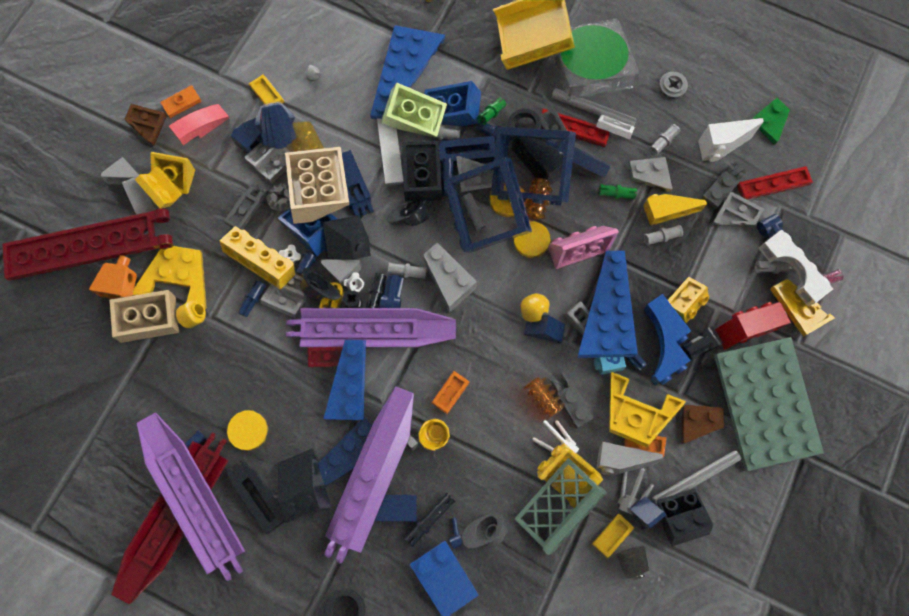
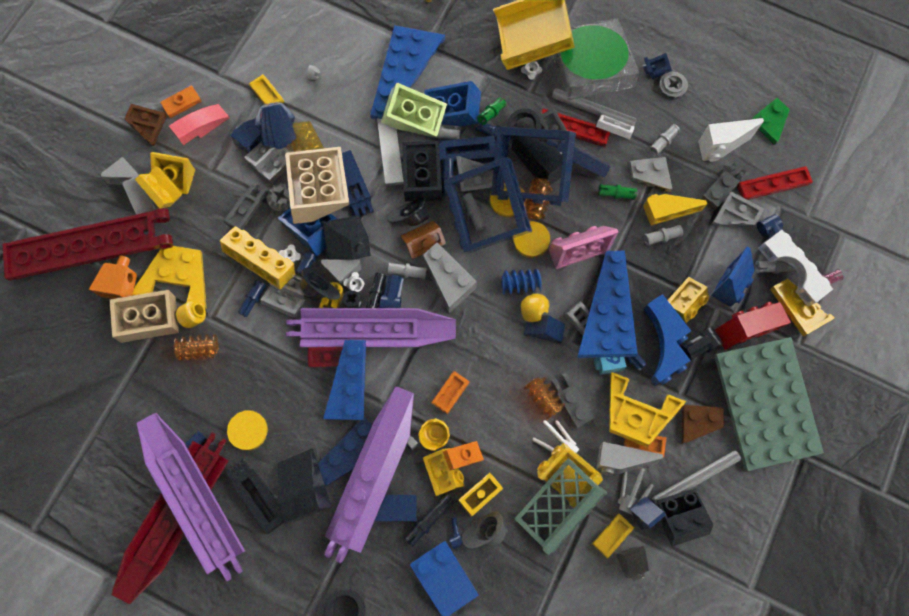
none -> clear orange piece [174,334,219,361]
none -> dark orange panel [401,221,446,259]
none -> yellow bracket [423,448,464,496]
none -> orange plate [443,441,484,471]
none -> yellow brick [458,473,503,517]
none -> blue piece [501,268,542,295]
none -> white plate [521,61,542,80]
none -> dark blue bracket [643,53,673,79]
none -> blue slope [711,247,754,307]

